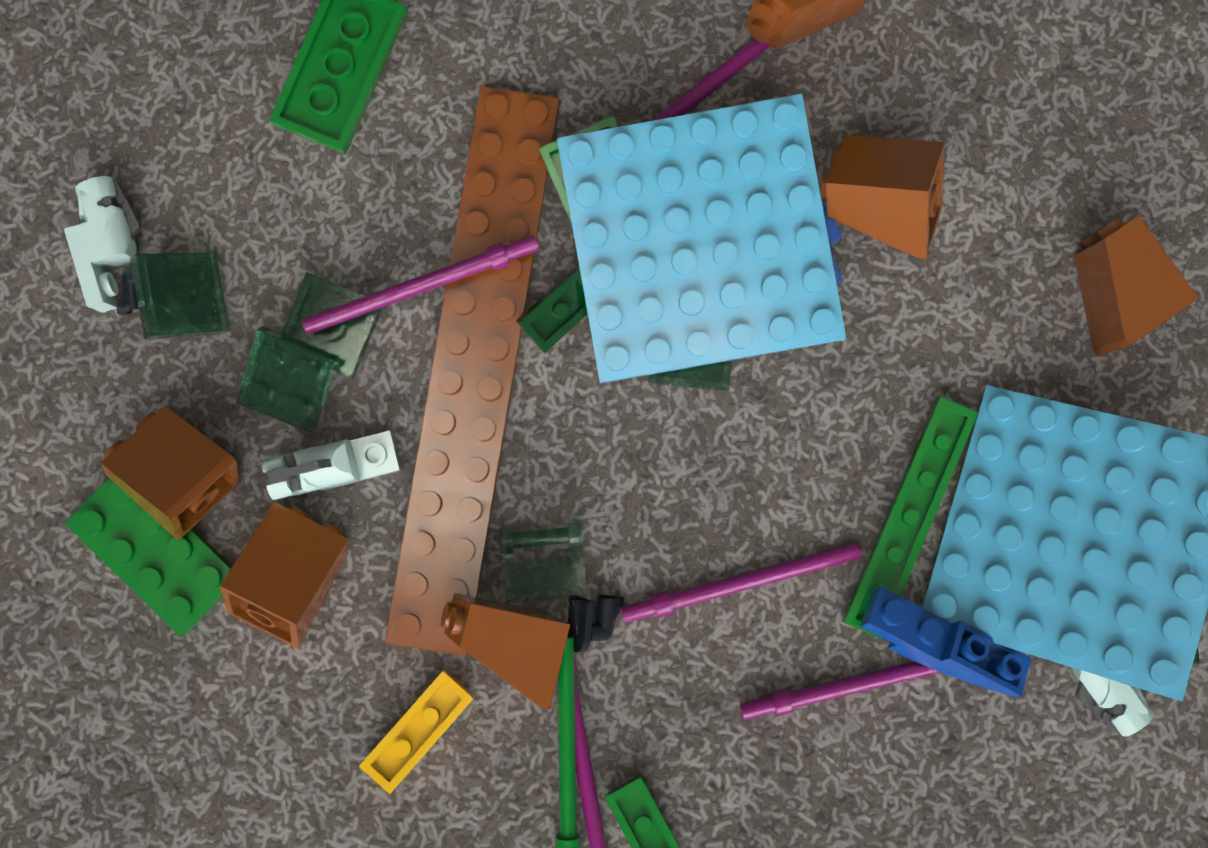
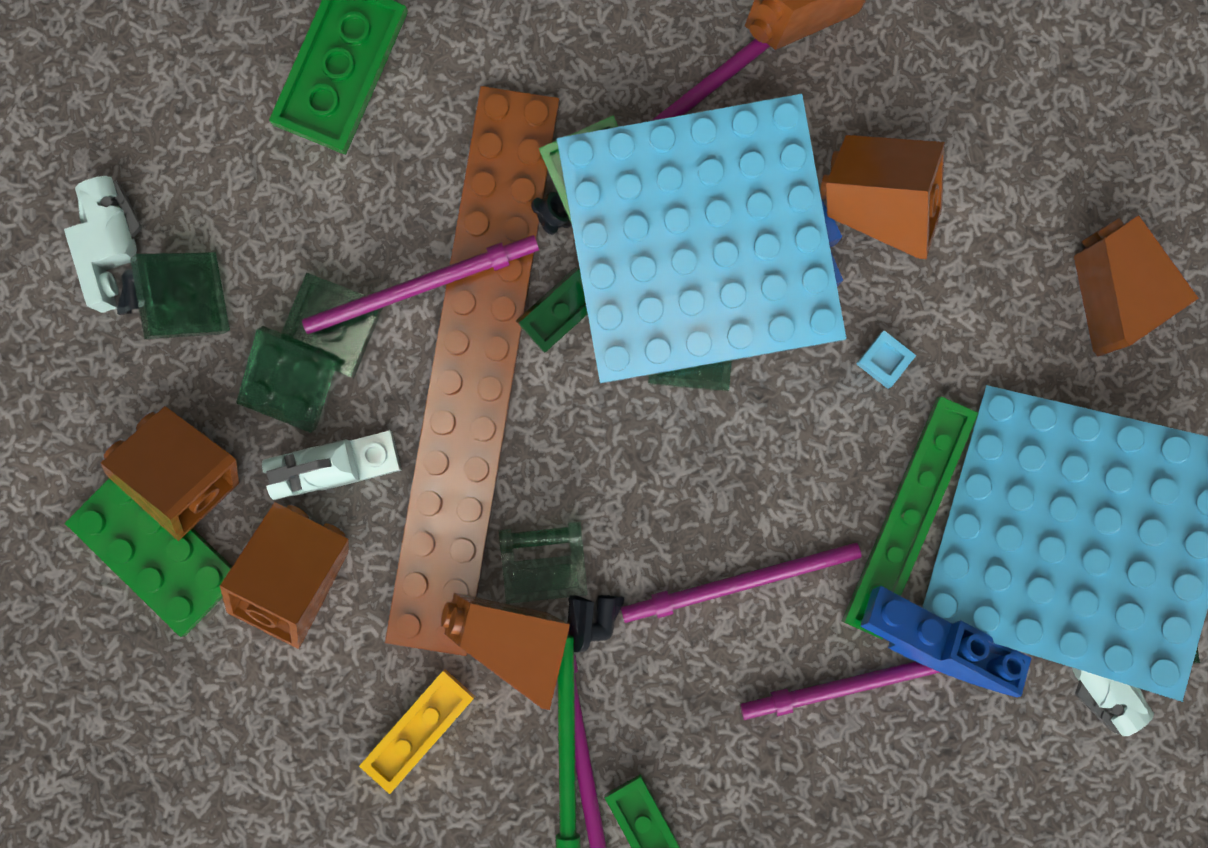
none -> black plate [531,192,572,235]
none -> medium azure plate [856,331,916,389]

